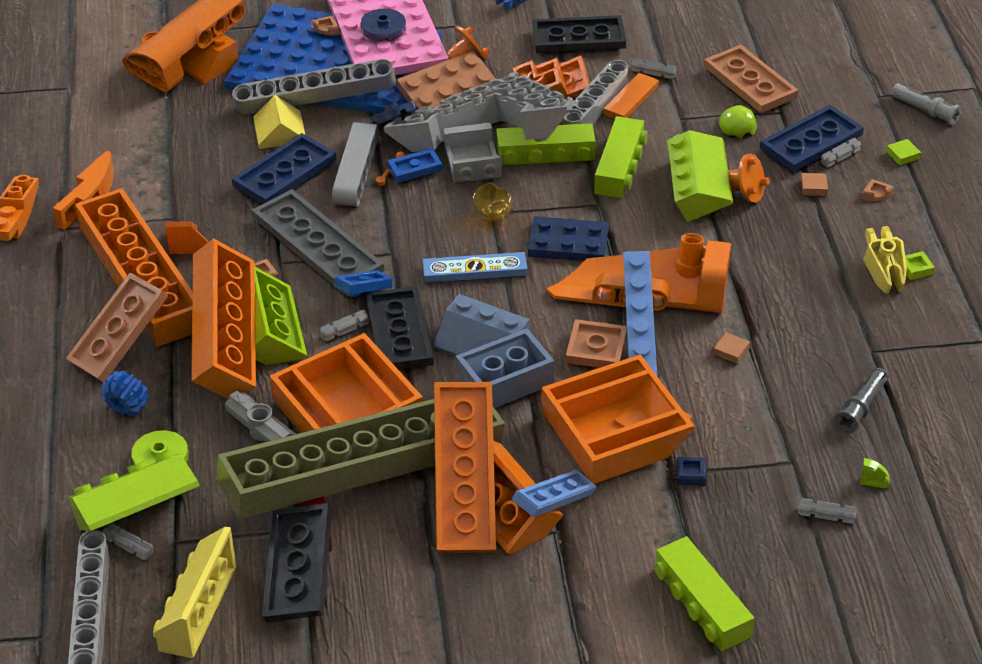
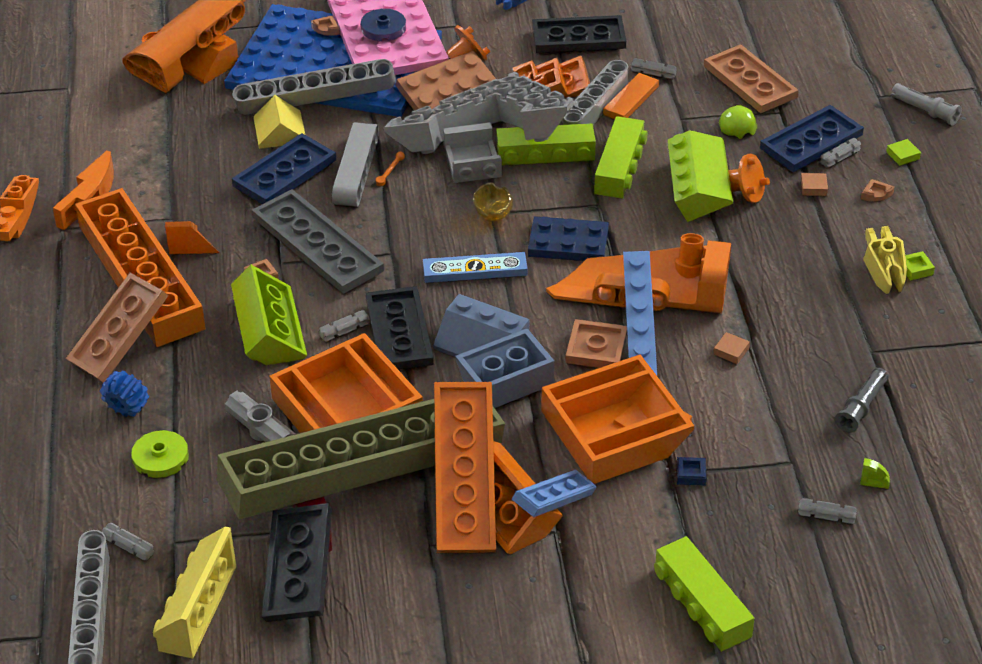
lime slope [68,451,200,531] -> none
orange brick [192,238,256,399] -> none
blue plate [334,270,393,296] -> none
dark blue plate [370,101,416,125] -> none
blue plate [388,148,442,183] -> none

